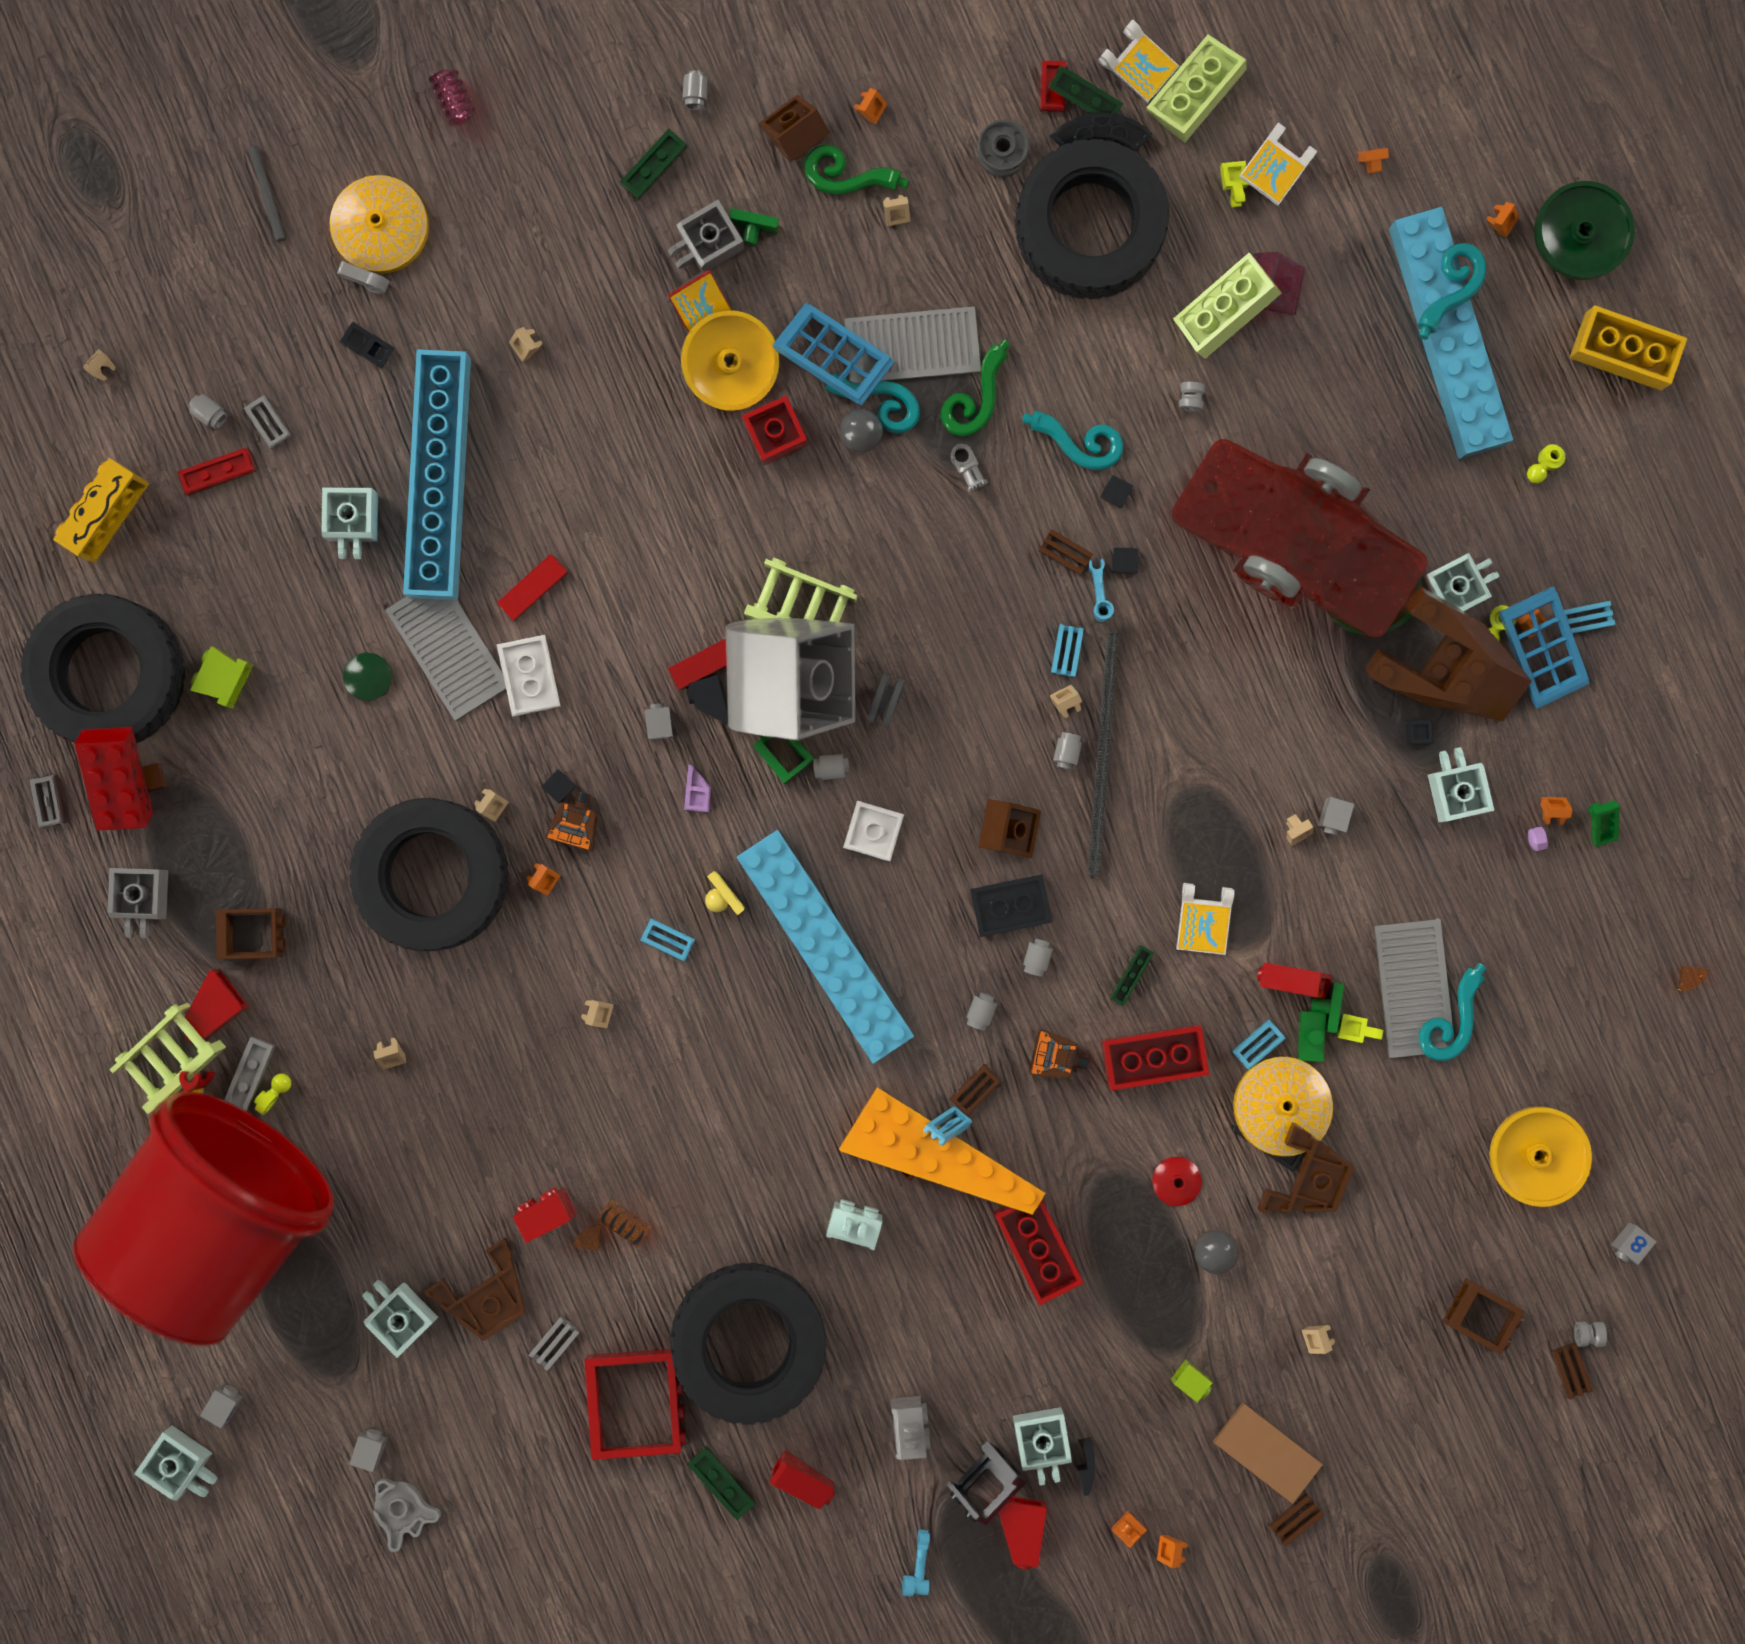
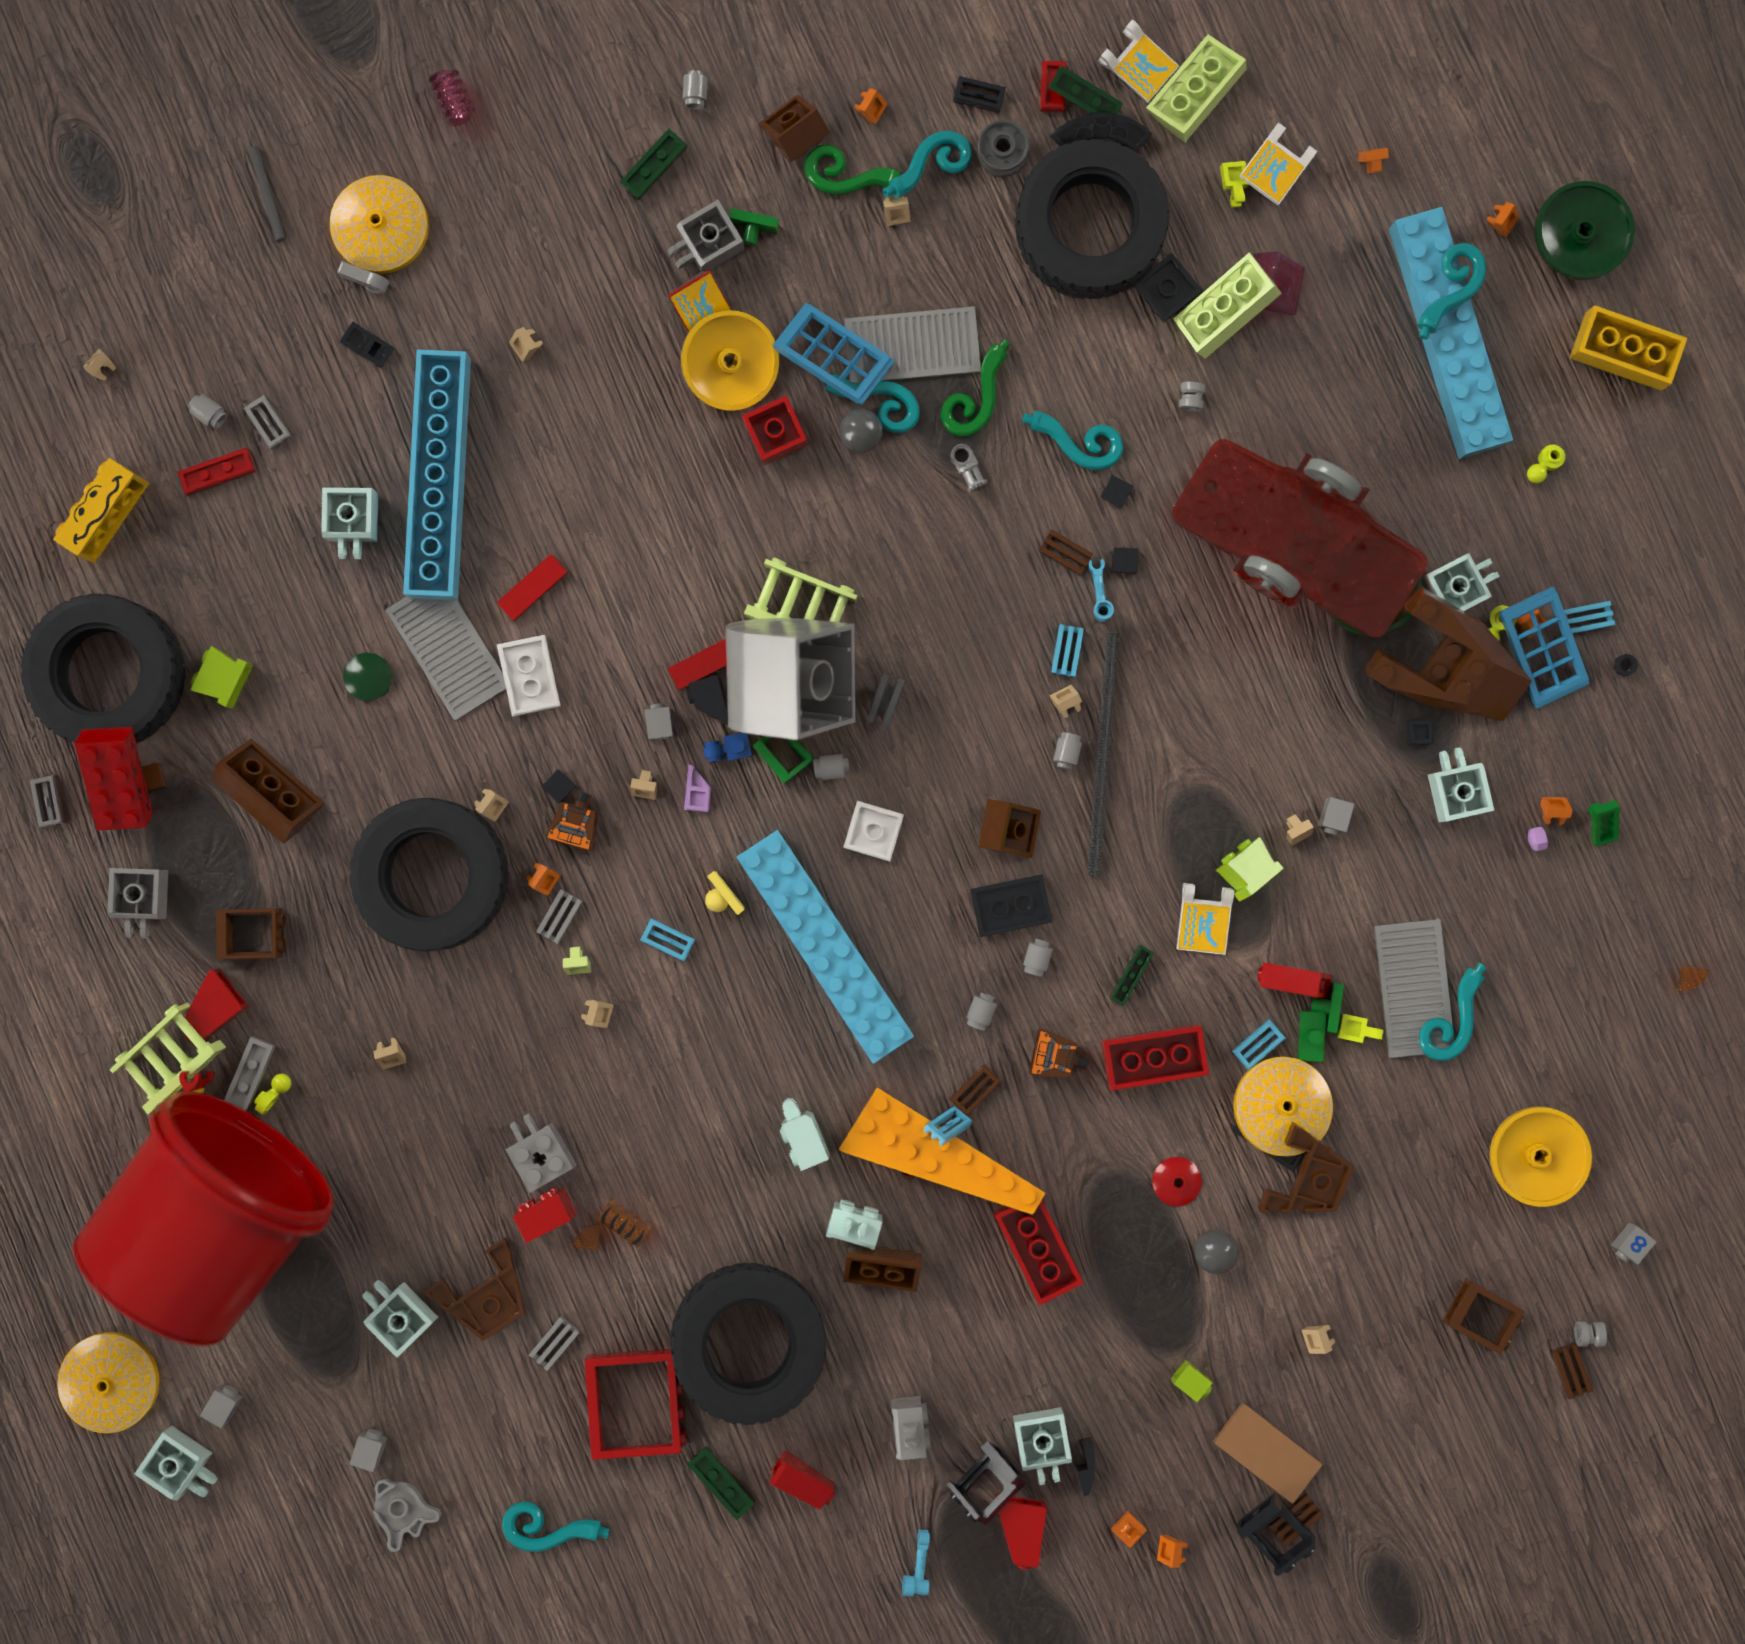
none -> yellow dish [57,1332,159,1433]
none -> reddish brown slope [210,738,324,844]
none -> teal plant [502,1501,610,1552]
none -> light grey hinge [506,1114,577,1193]
none -> light grey tile [536,889,583,944]
none -> yellowish green tile [563,947,591,975]
none -> tan tile [630,770,657,800]
none -> blue plate [703,733,752,763]
none -> light aqua hinge [780,1098,830,1171]
none -> reddish brown slope [843,1243,922,1292]
none -> teal plant [883,131,972,199]
none -> black tile [953,76,1006,113]
none -> black plate [1133,253,1203,323]
none -> lime hips [1216,837,1284,902]
none -> black window [1237,1493,1315,1577]
none -> black axle [1613,654,1638,677]

